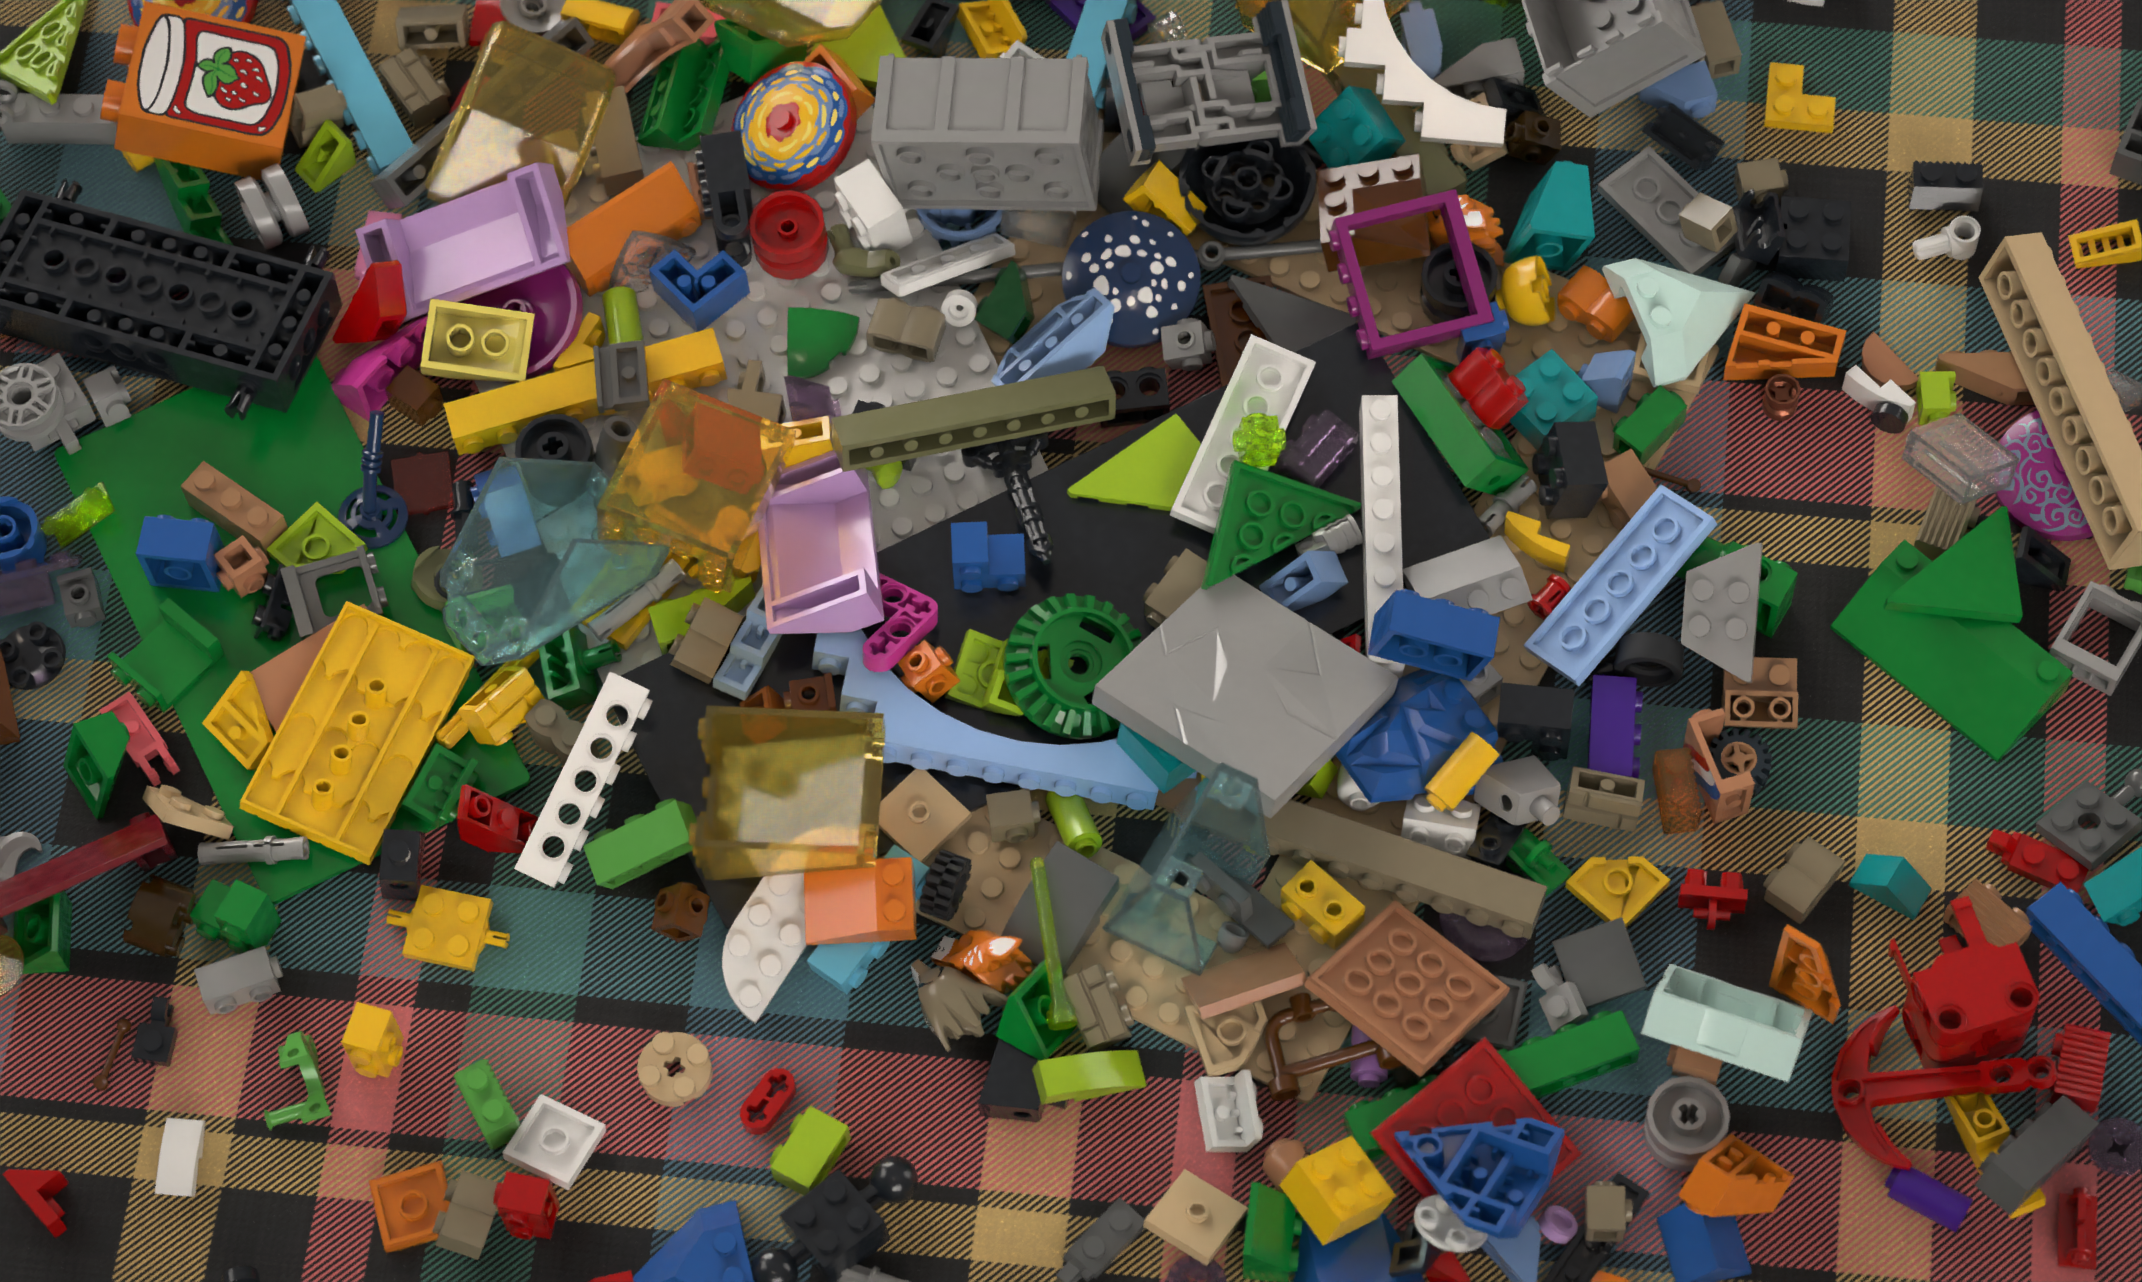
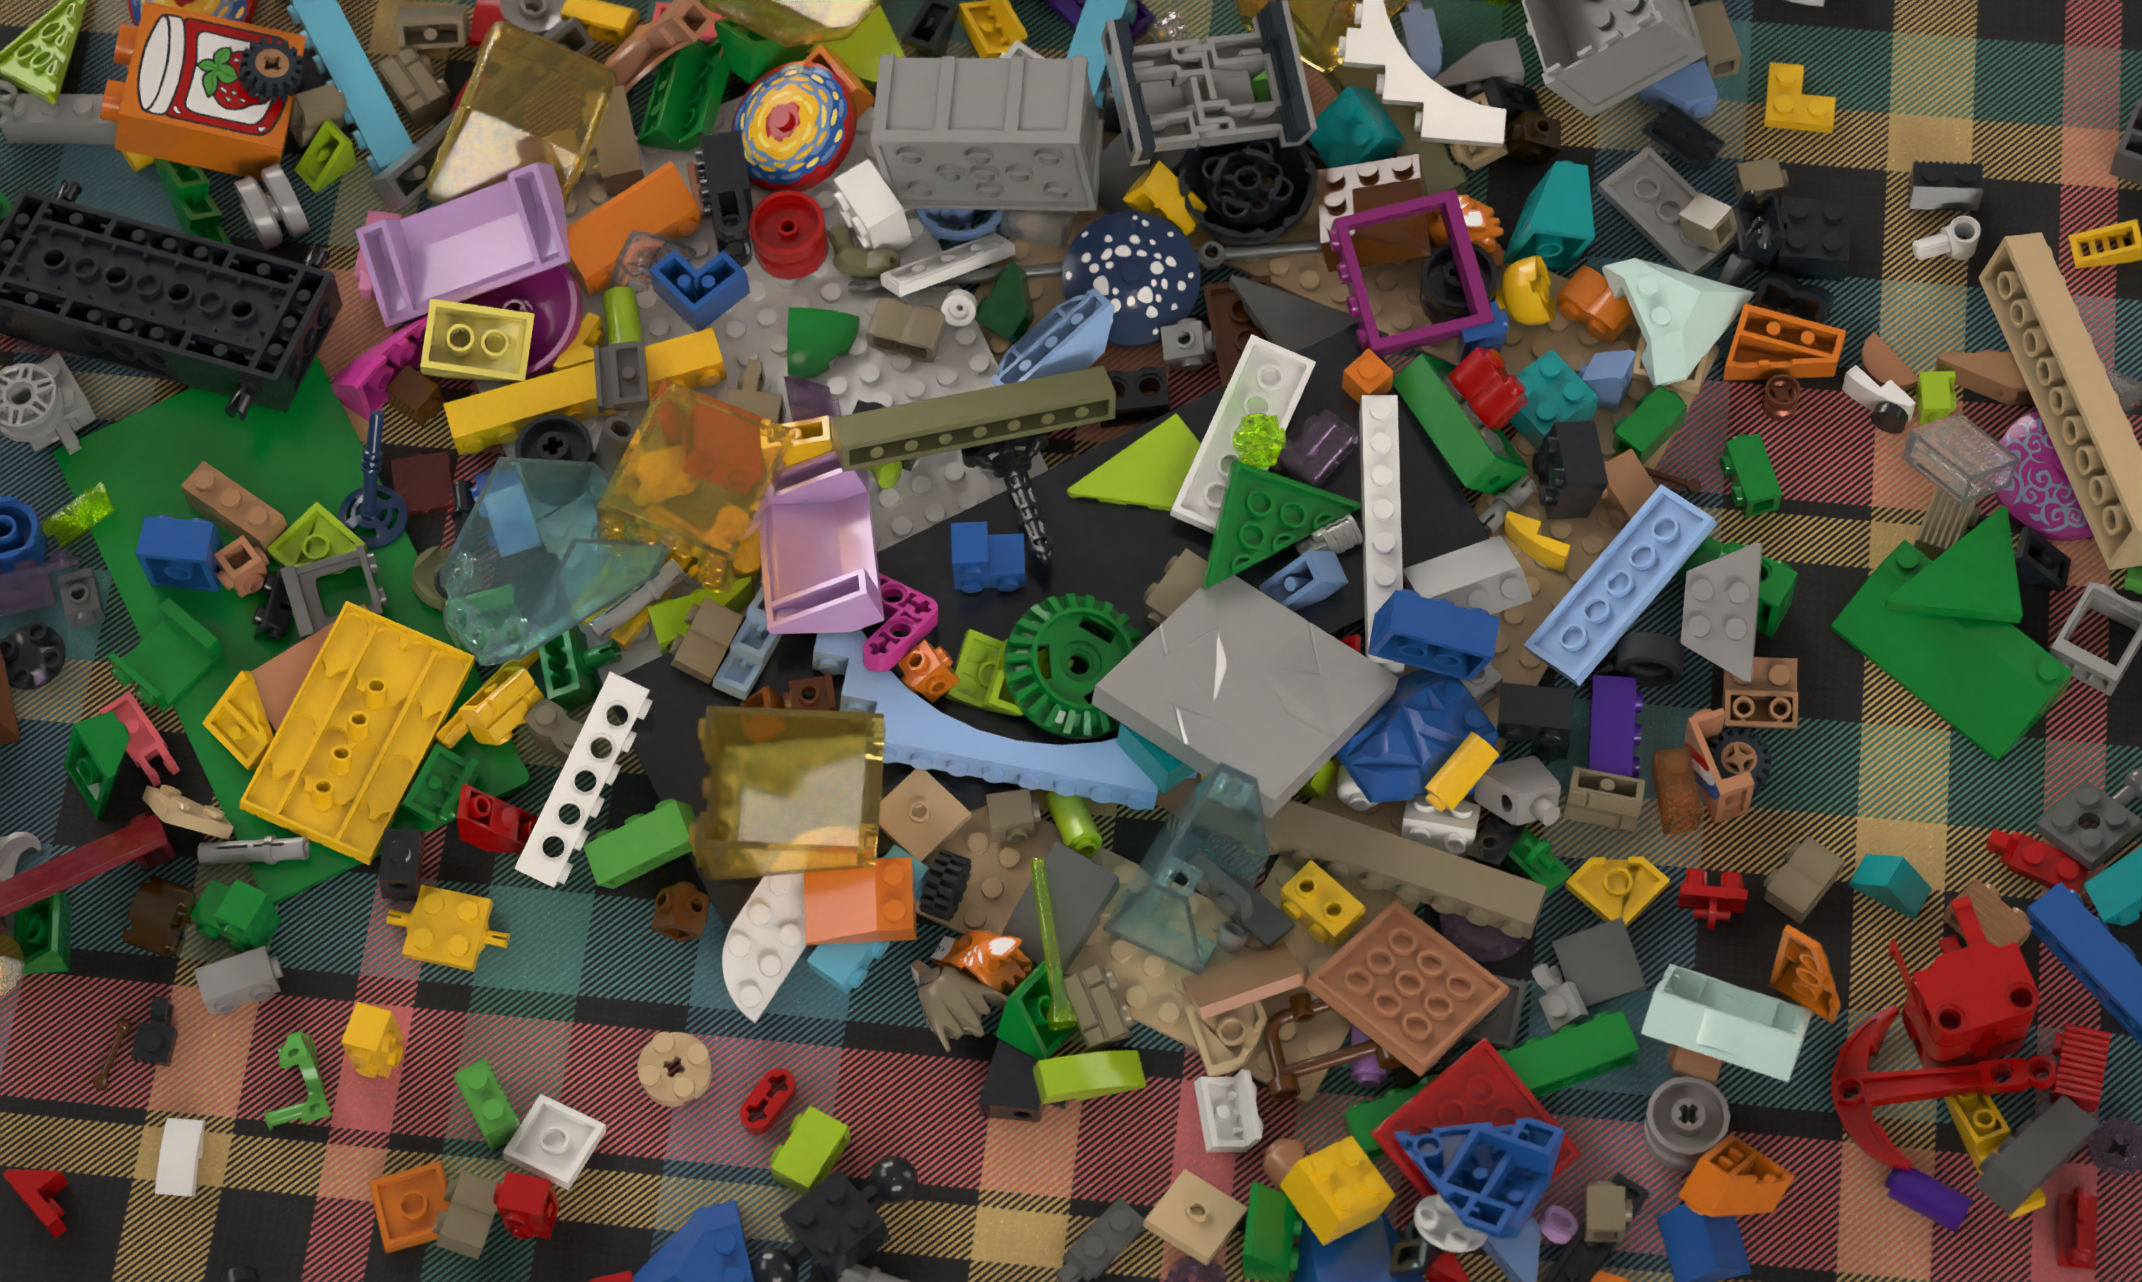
light grey brick [83,366,132,428] -> none
red slope [332,260,407,344] -> none
red bush [1527,574,1571,620] -> none
none -> black wheel [239,37,303,104]
none -> orange brick [1342,348,1394,405]
none -> green brick [1719,433,1782,518]

